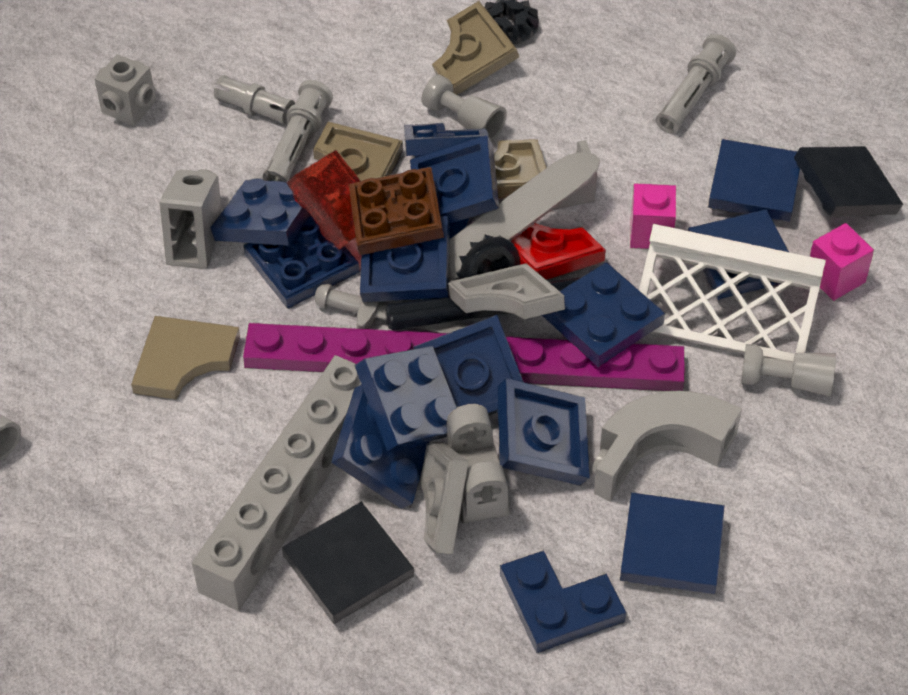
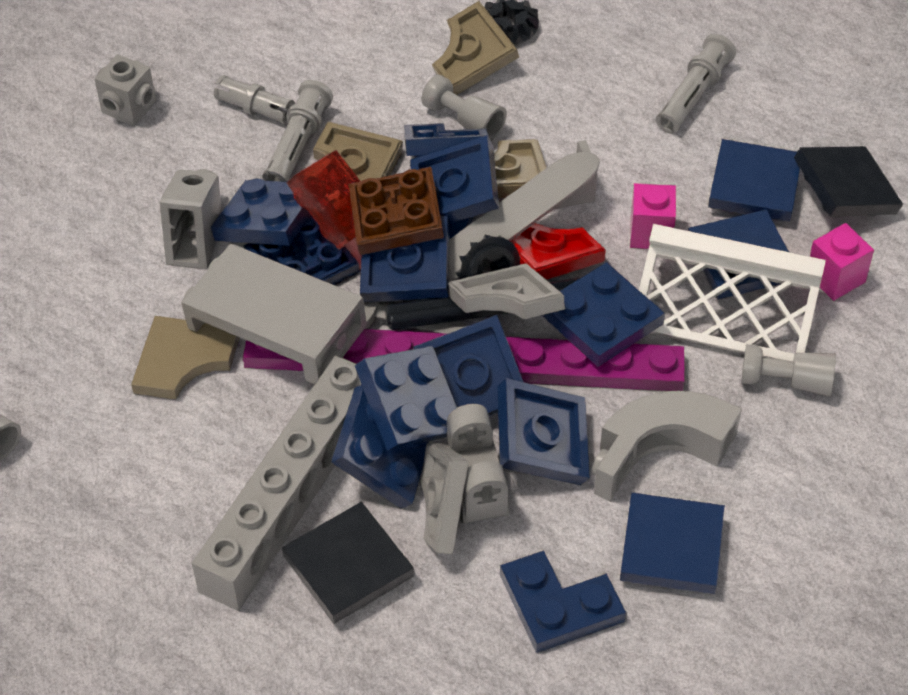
none -> light grey panel [181,243,367,384]

